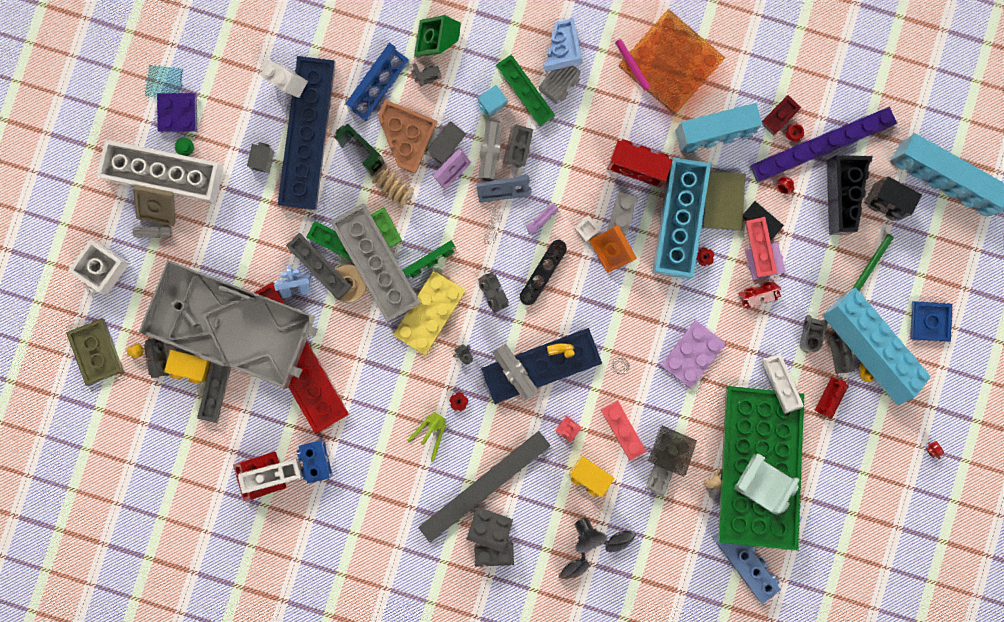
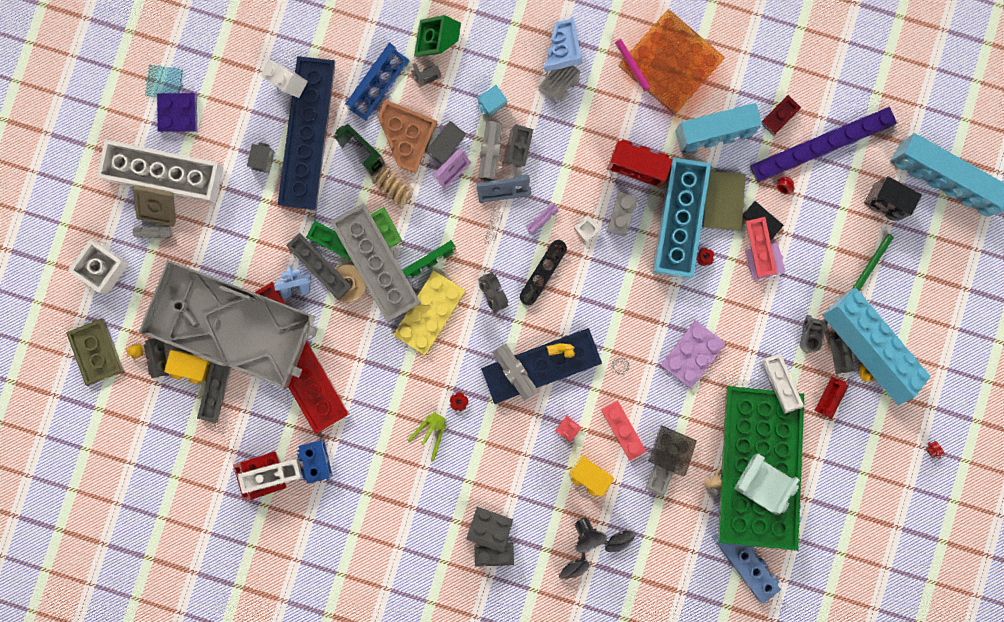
green plate [175,138,194,156] -> none
dark grey tile [418,430,551,543] -> none
dark grey hinge [453,344,473,364] -> none
green plate [496,54,555,128] -> none
orange plate [589,225,637,273] -> none
red hinge [738,282,781,309] -> none
red plate [785,124,804,142] -> none
black wedge [826,155,873,235] -> none
blue tile [910,301,952,342] -> none

